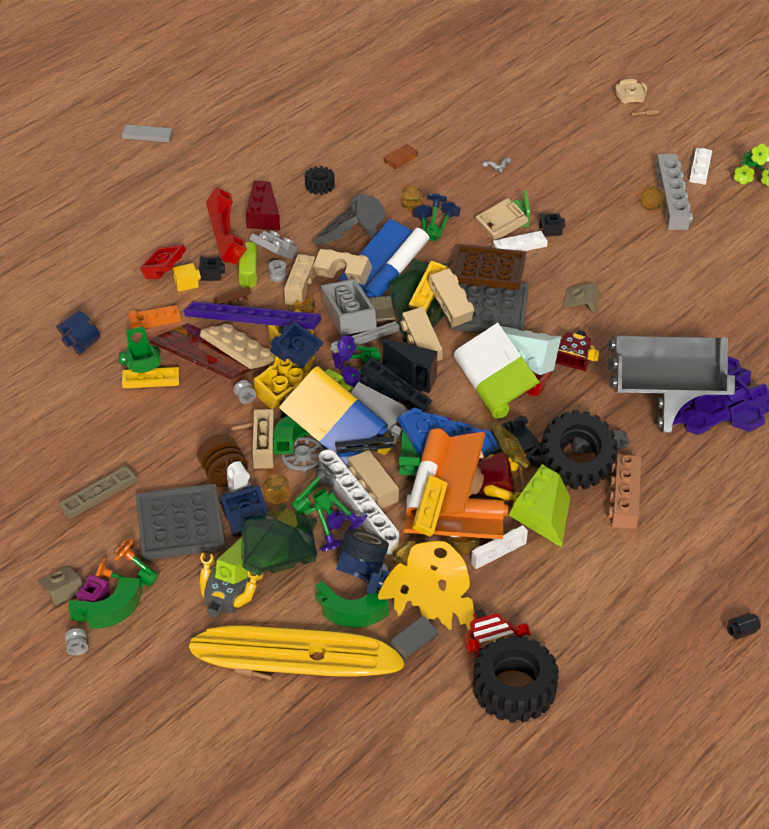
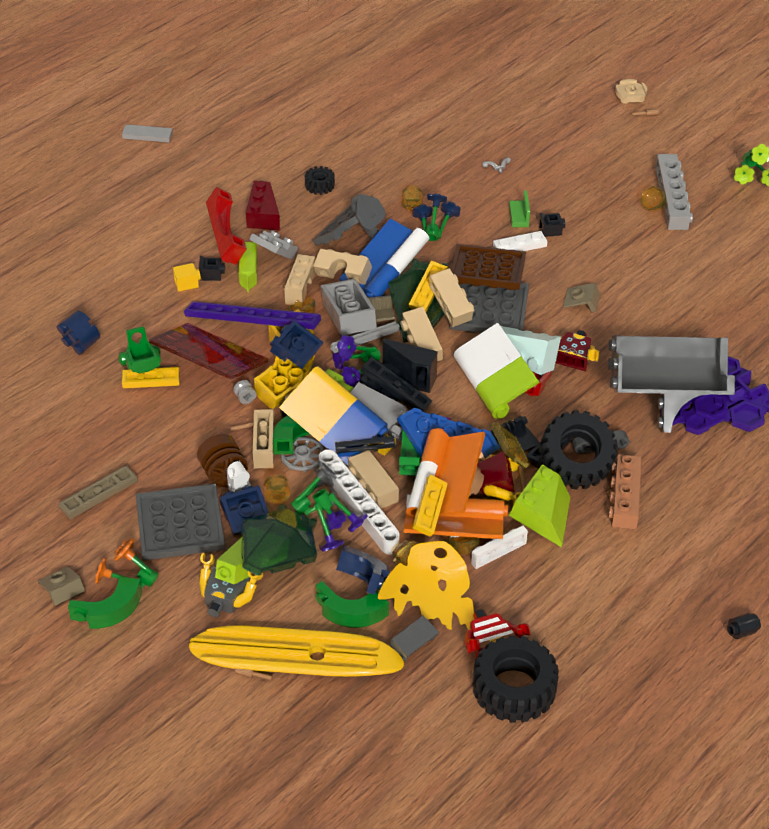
light grey wheel [65,628,88,656] -> none
magenta window [76,574,110,602] -> none
orange plate [128,305,181,329] -> none
red plate [140,245,186,280] -> none
tan plate [200,324,276,369] -> none
reddish brown plate [213,287,252,305] -> none
light grey wheel [269,260,286,282] -> none
black wheel [340,529,389,563] -> none
clear orange tile [384,144,418,169] -> none
tan container [476,198,528,241] -> none
white plate [689,148,712,185] -> none

